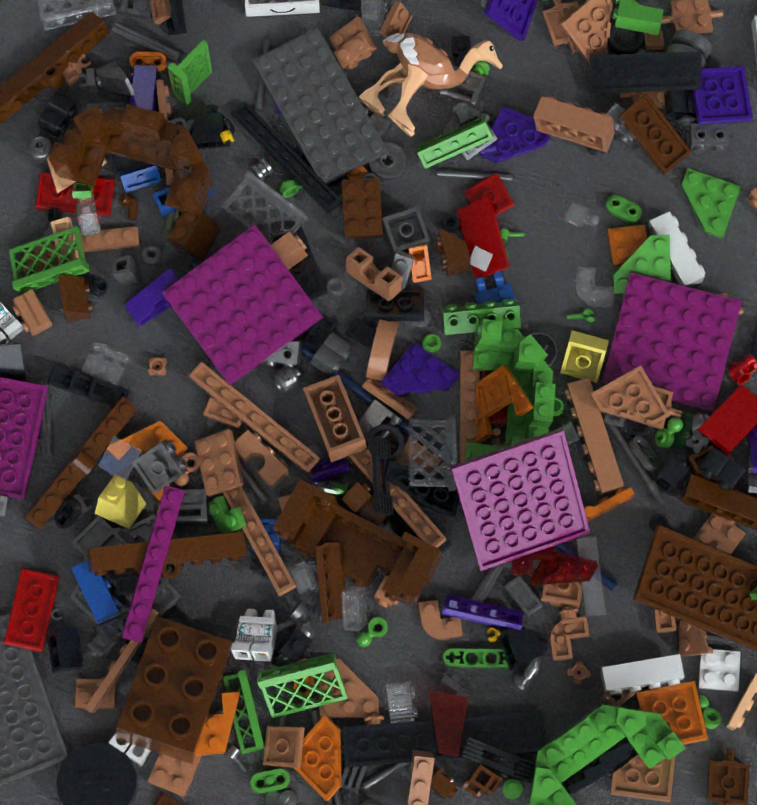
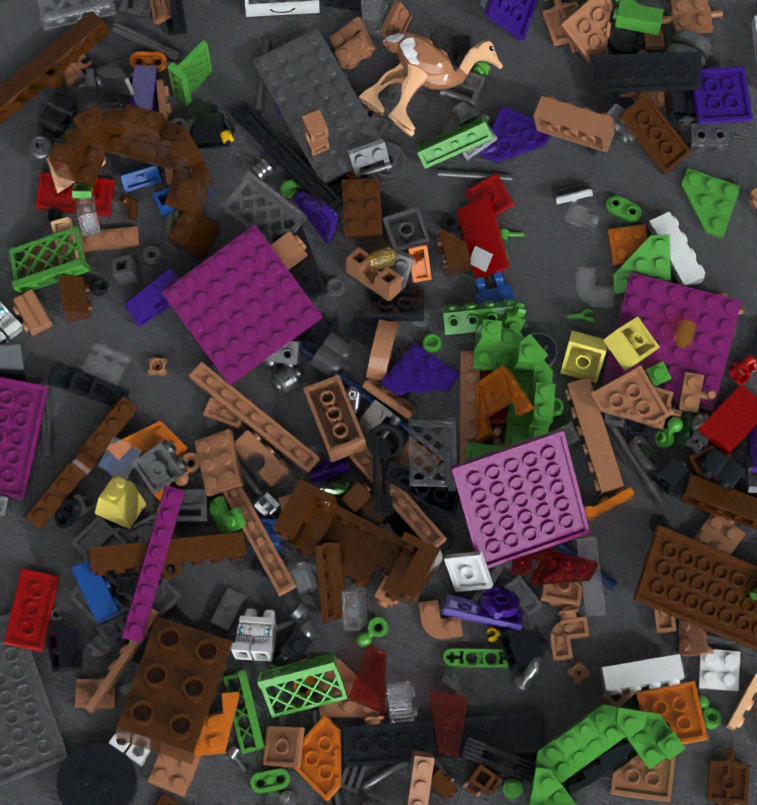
none -> flat silver plate [211,587,246,631]
none -> flat silver tile [252,490,280,518]
none -> dark purple plate [294,190,338,244]
none -> nougat arch [302,109,329,156]
none -> flat silver arm [346,387,361,413]
none -> flat silver plate [347,139,392,179]
none -> clear red wing [348,645,386,714]
none -> clear yellow brick [368,246,398,270]
none -> white plate [444,551,493,592]
none -> dark purple plate [479,586,520,619]
none -> bright green plate [502,302,526,332]
none -> flat silver plate [551,183,593,205]
none -> light yellow slope [603,317,660,371]
none -> bright green plate [645,362,672,387]
none -> clear yellow brick [673,319,697,349]
none -> nougat plate [678,372,716,413]

